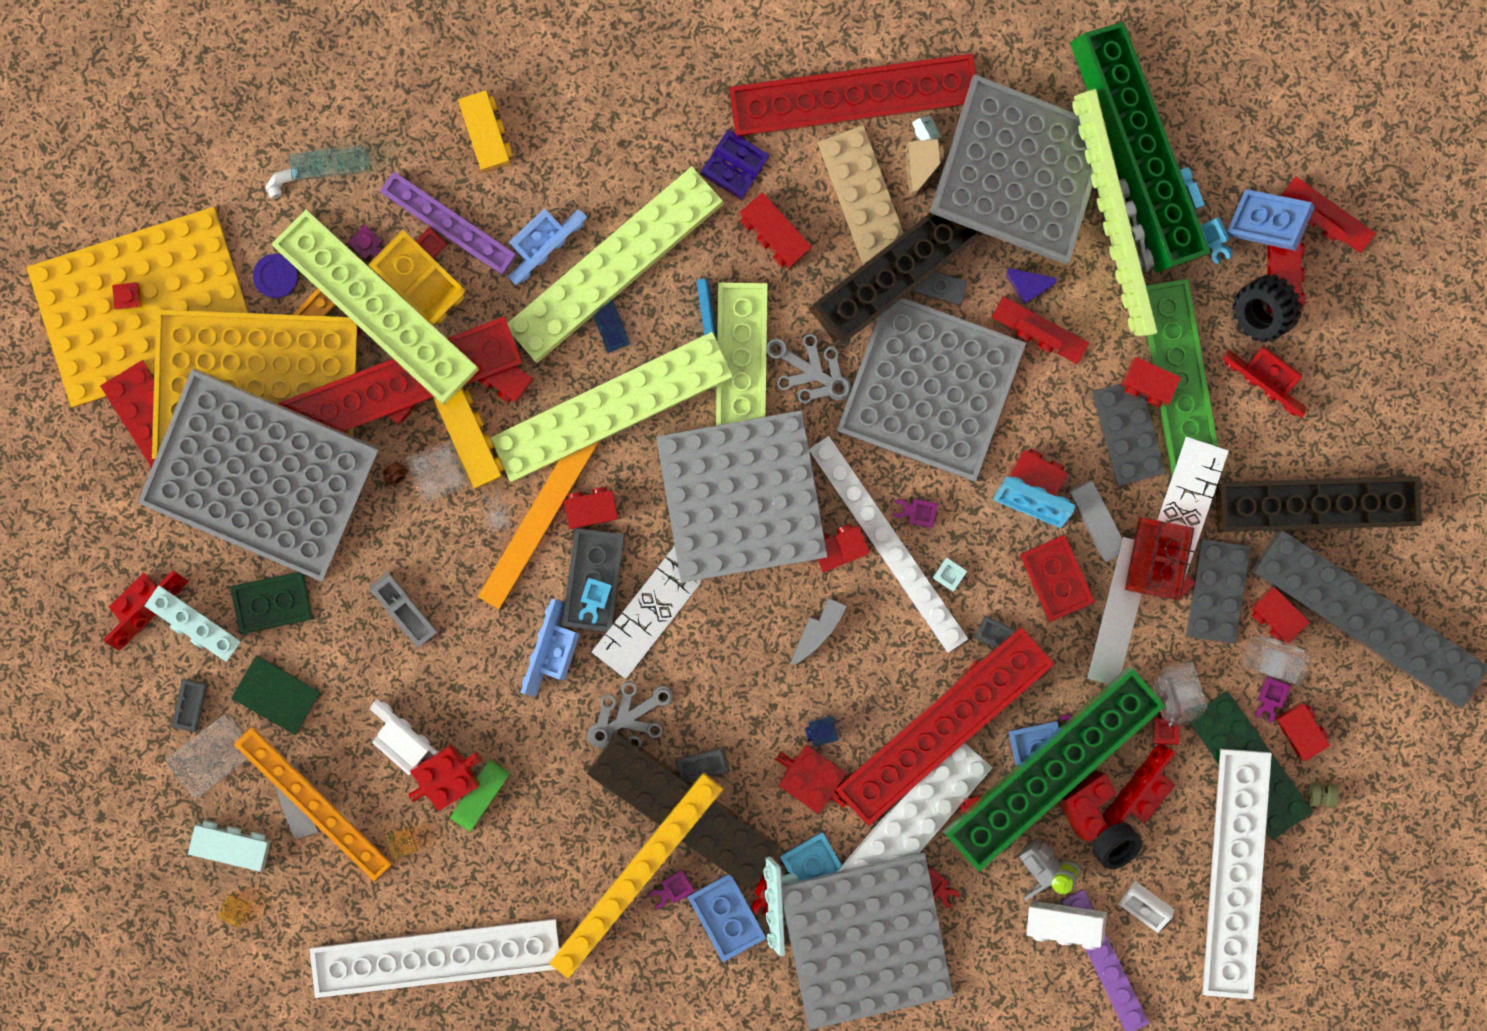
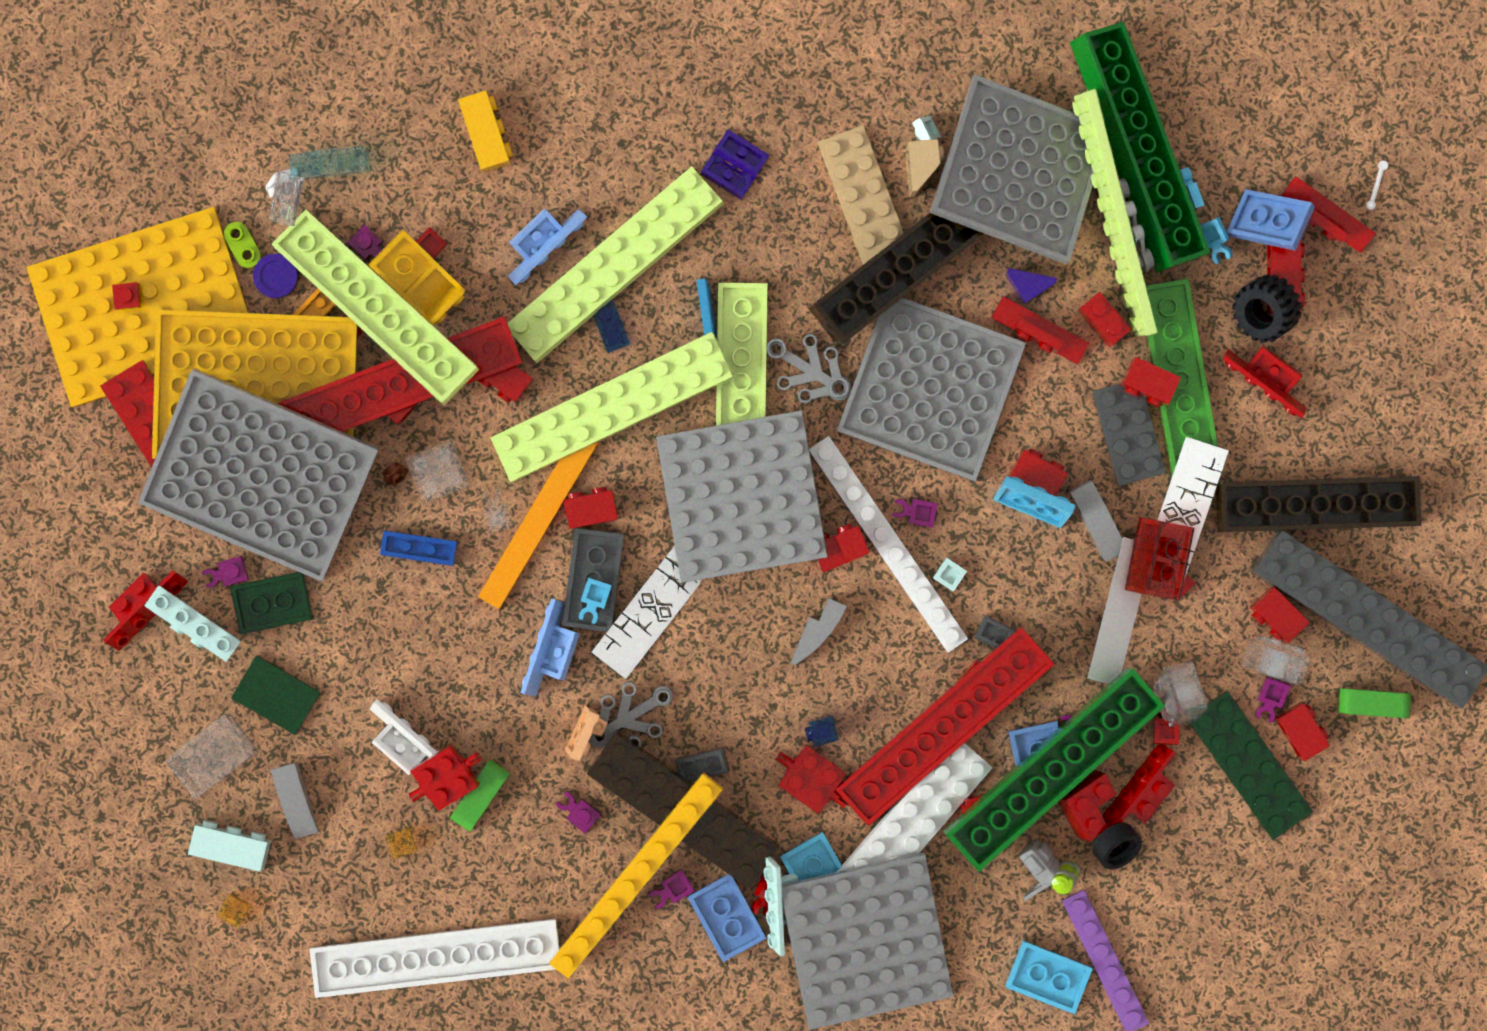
dark grey plate [171,678,208,732] -> none
light orange tile [234,726,392,881] -> none
light grey slope [369,570,437,647] -> none
white slope [377,716,429,767] -> none
medium lavender plate [380,171,516,275] -> none
yellow brick [433,387,505,489] -> none
red plate [729,53,976,136] -> none
red brick [739,192,812,270] -> none
dark grey plate [913,272,967,305] -> none
red plate [928,866,960,908] -> none
red plate [1019,534,1095,622] -> none
white brick [1026,900,1107,949] -> none
white slope [1118,881,1175,933] -> none
dark grey plate [1186,539,1251,644] -> none
white plate [1202,748,1271,999] -> none
olive wheel [1308,782,1338,808] -> none
none -> magenta plate [202,556,249,588]
none -> lime plate [224,222,262,269]
none -> clear plate [269,172,304,226]
none -> blue plate [380,531,458,566]
none -> magenta plate [556,791,601,834]
none -> light nougat hinge [565,705,607,761]
none -> medium azure plate [1005,940,1093,1015]
none -> red brick [1078,292,1132,347]
none -> bright green beam [1338,688,1412,718]
none -> white hinge [1366,161,1388,210]

